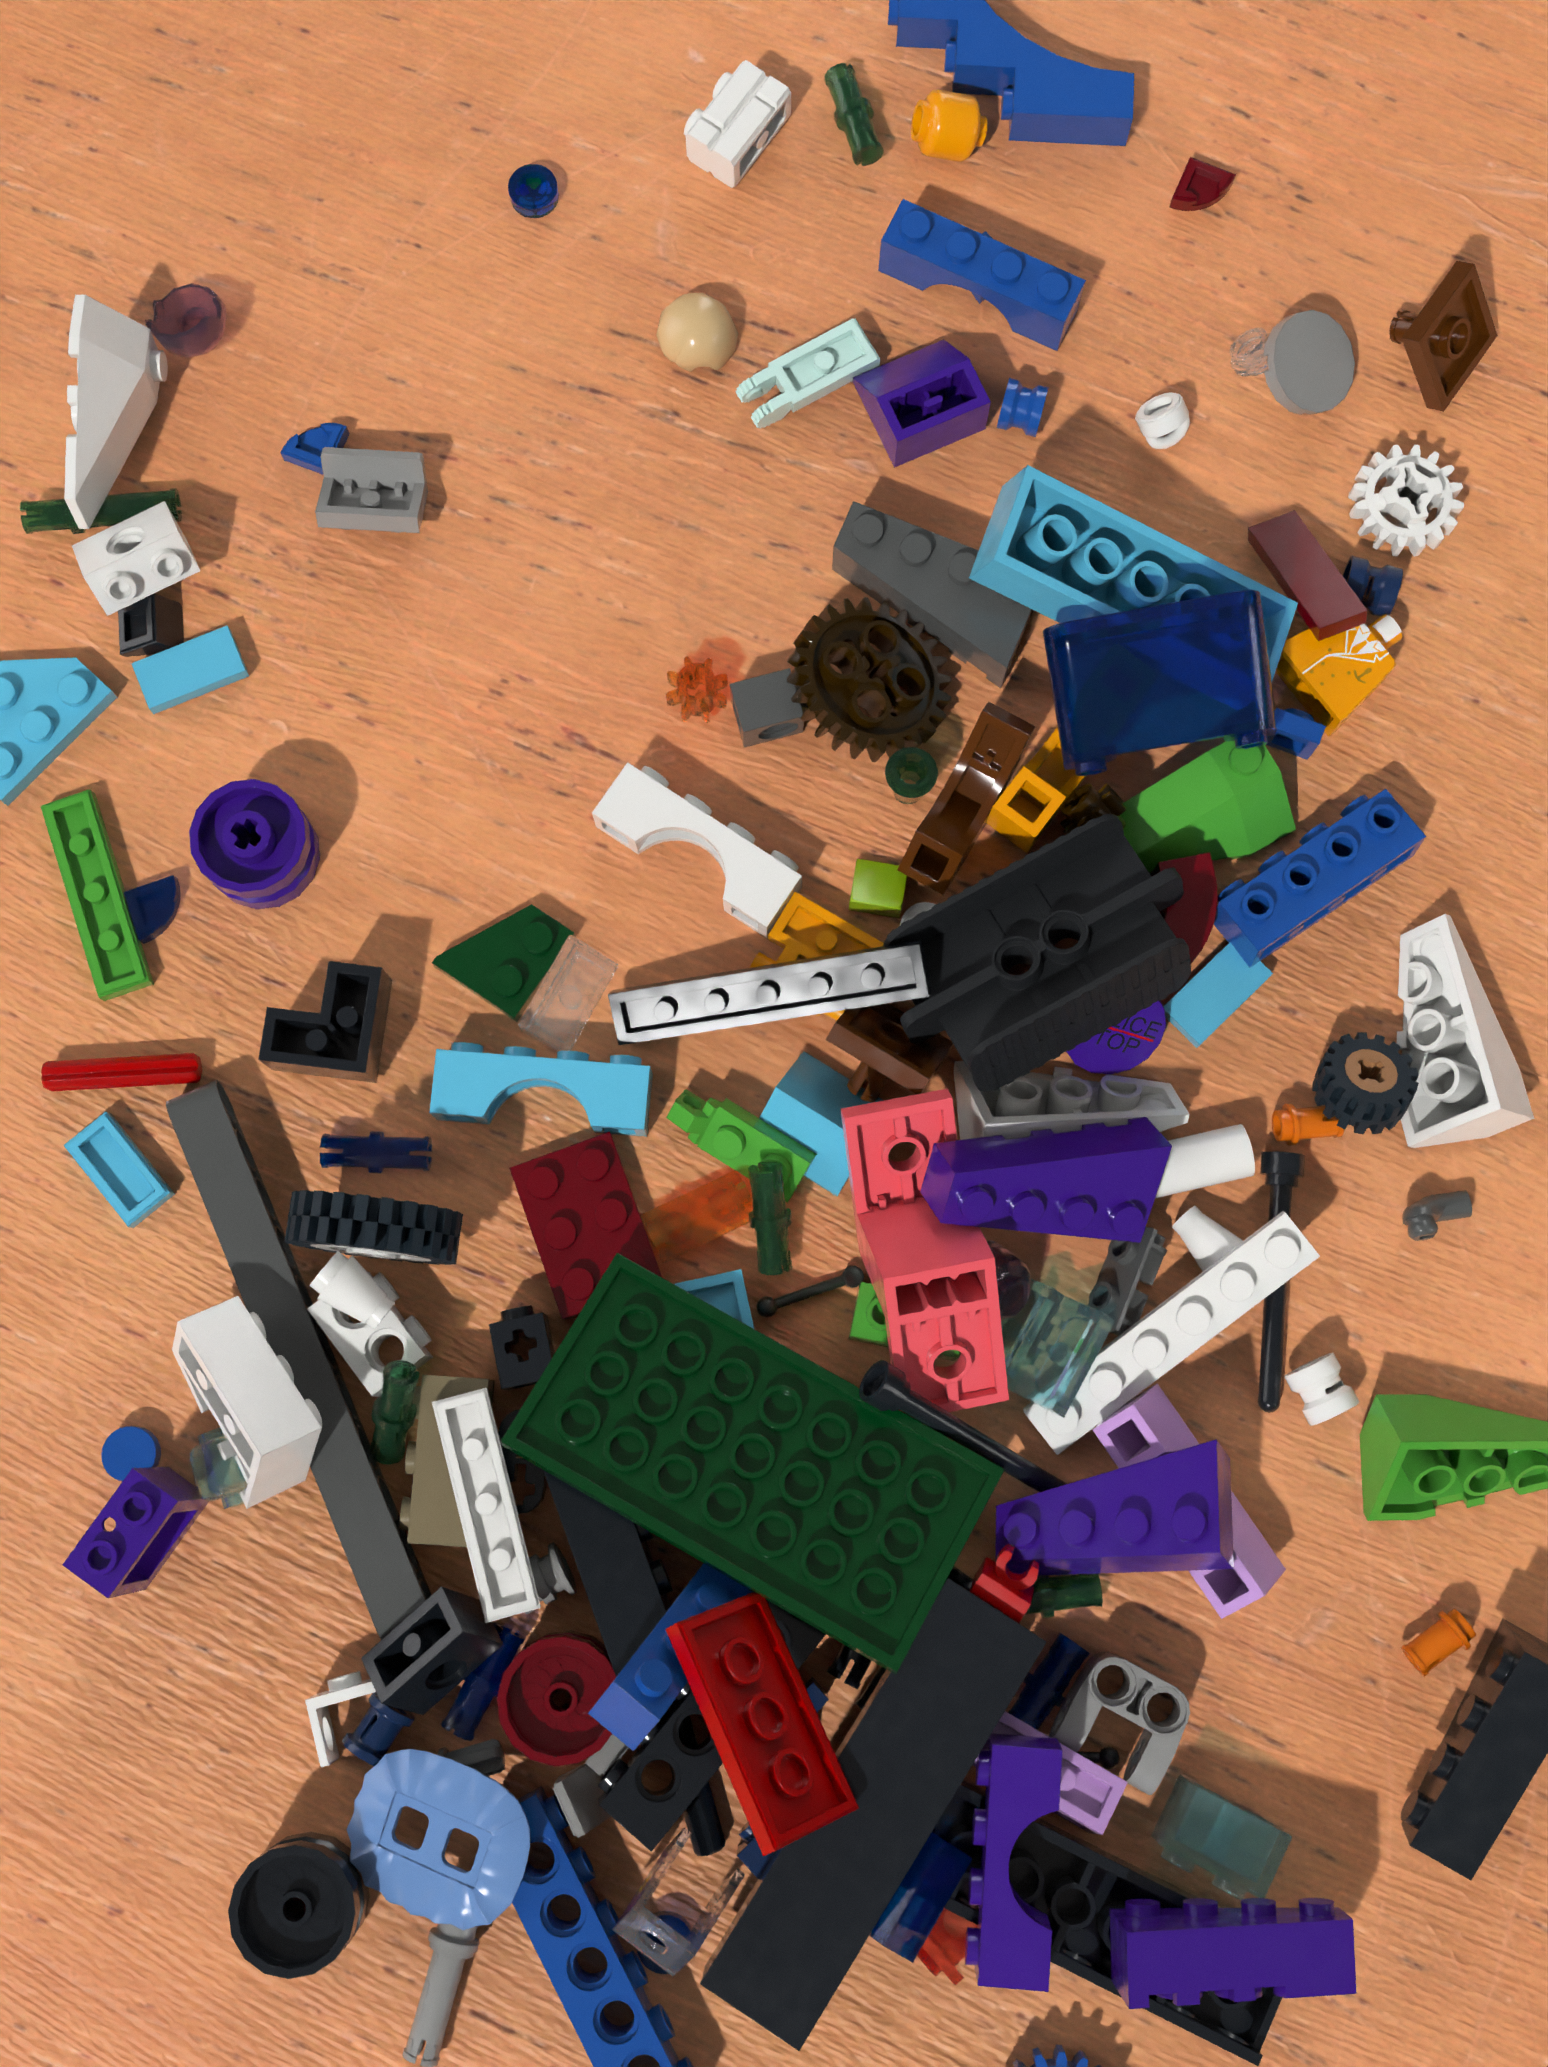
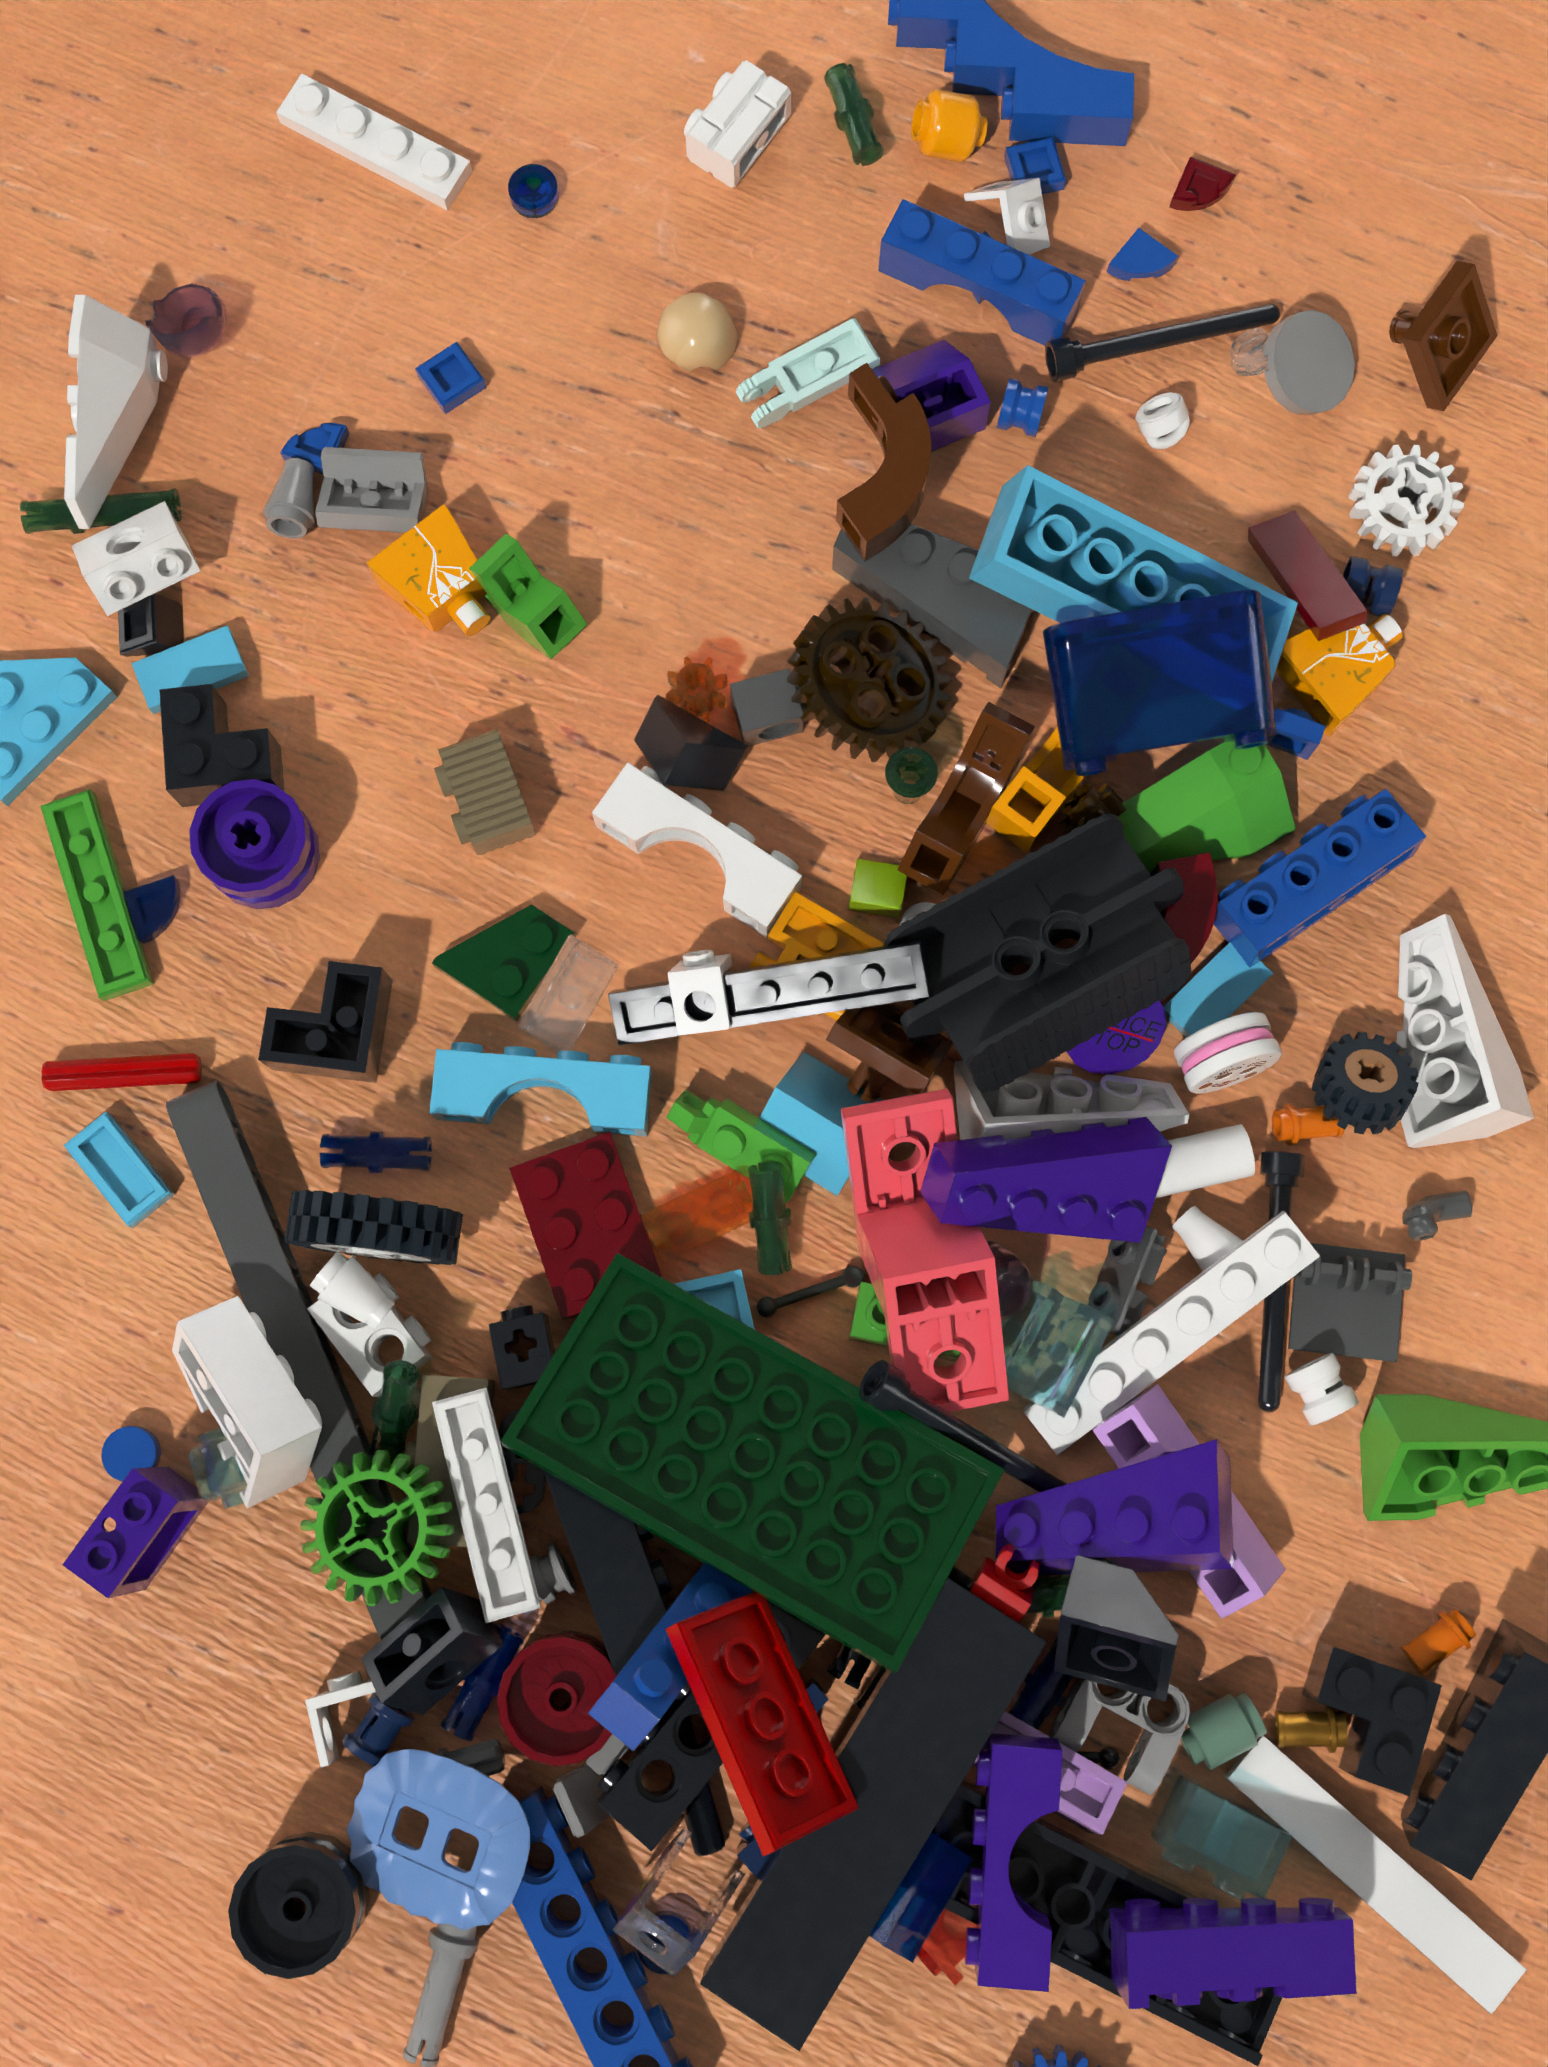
none -> black brick [159,684,284,807]
none -> light grey cone [263,458,315,539]
none -> white plate [276,73,472,211]
none -> bright green gear [300,1450,454,1606]
none -> light orange torso [366,504,490,636]
none -> blue tile [415,342,487,414]
none -> dark tan brick [434,729,536,855]
none -> bright green brick [469,534,588,659]
none -> black slope [634,695,748,791]
none -> white bracket [668,950,733,1035]
none -> reddish brown arch [836,363,931,562]
none -> white bracket [964,178,1050,255]
none -> blue tile [1004,137,1066,195]
none -> black piece [1045,304,1280,382]
none -> black slope [1054,1555,1179,1702]
none -> blue tile [1107,228,1178,281]
none -> white head [1173,1012,1282,1094]
none -> sand green brick [1180,1692,1267,1770]
none -> white tile [1224,1736,1527,2014]
none -> pearl gold pin [1274,1706,1348,1753]
none -> dark grey hinge [1288,1243,1412,1362]
none -> black brick [1302,1641,1442,1797]

